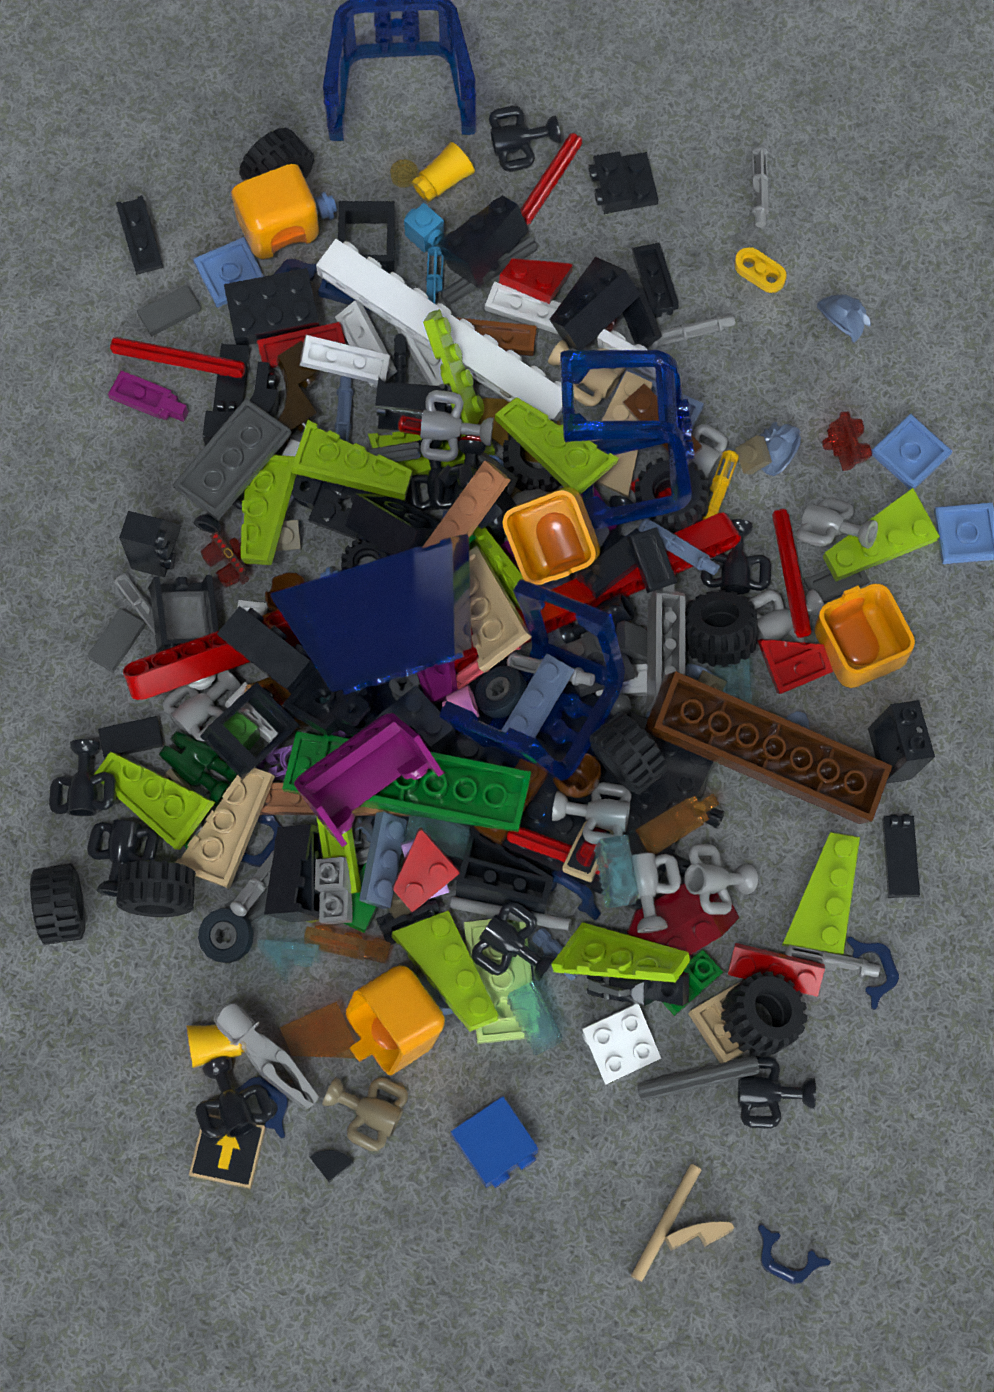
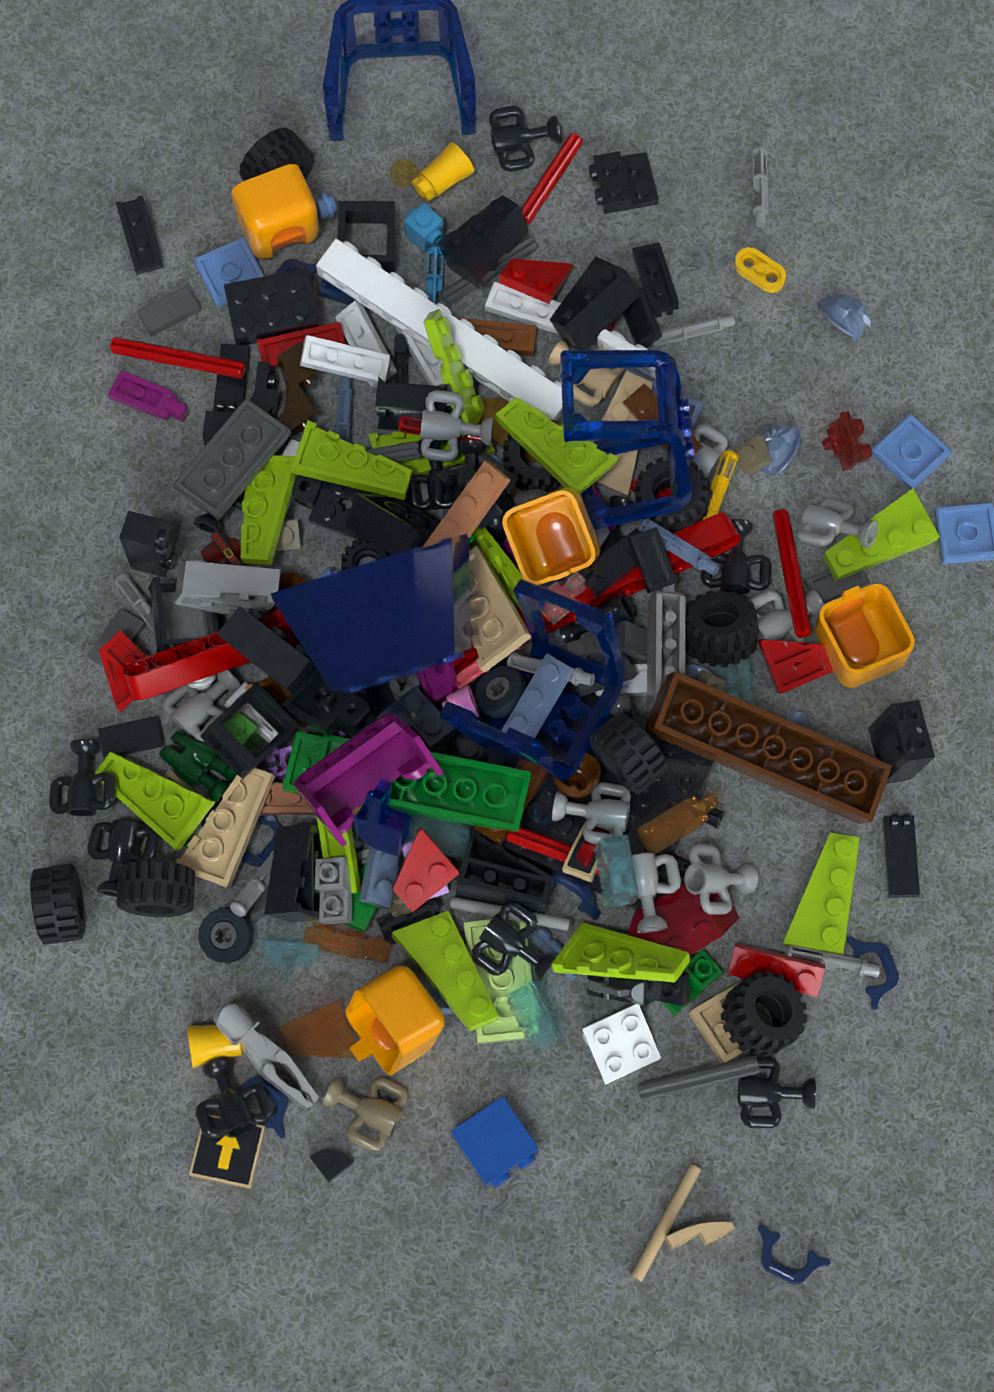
none -> red wing [98,630,146,712]
none -> light grey wedge [174,560,281,616]
none -> clear blue brick [354,780,412,856]
none -> clear plate [535,572,586,624]

